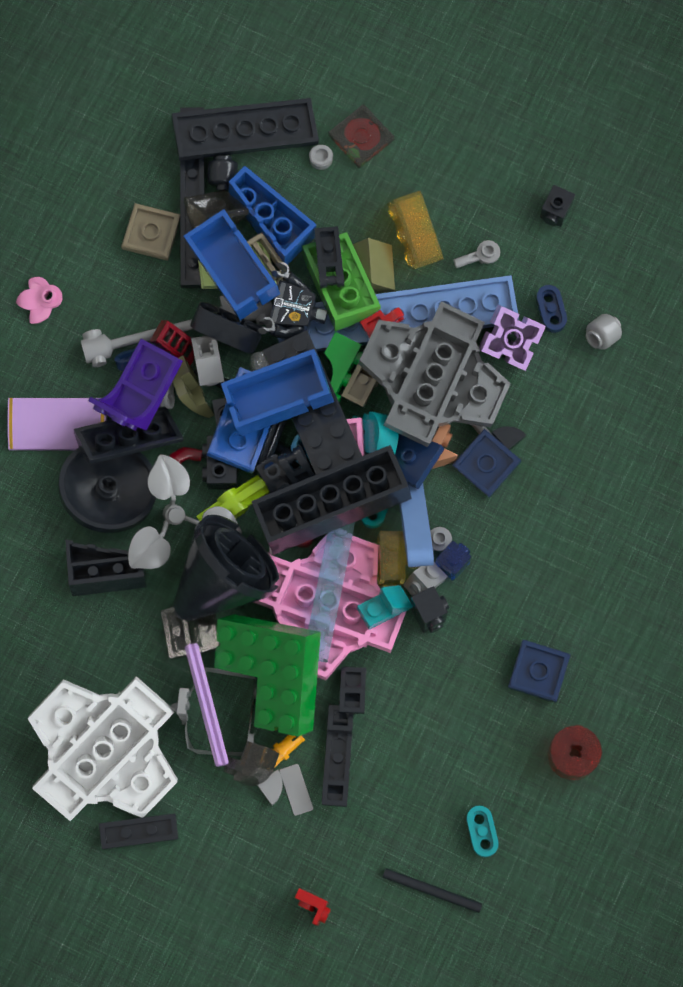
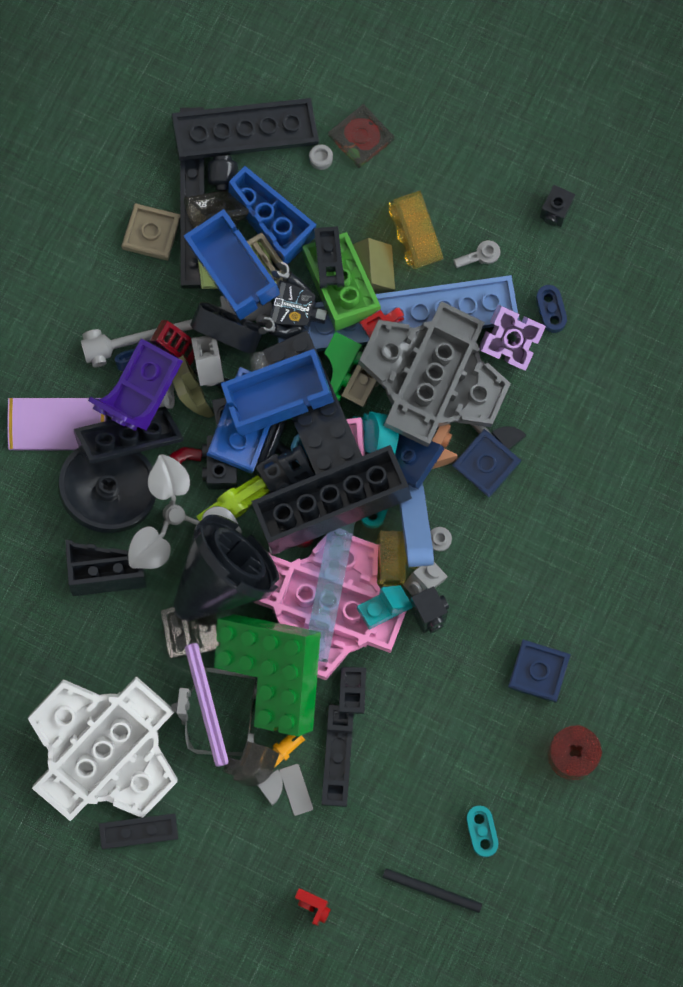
bright pink plate [16,277,62,324] -> none
clear blue brick [436,541,472,581] -> none
light grey head [586,314,622,350] -> none

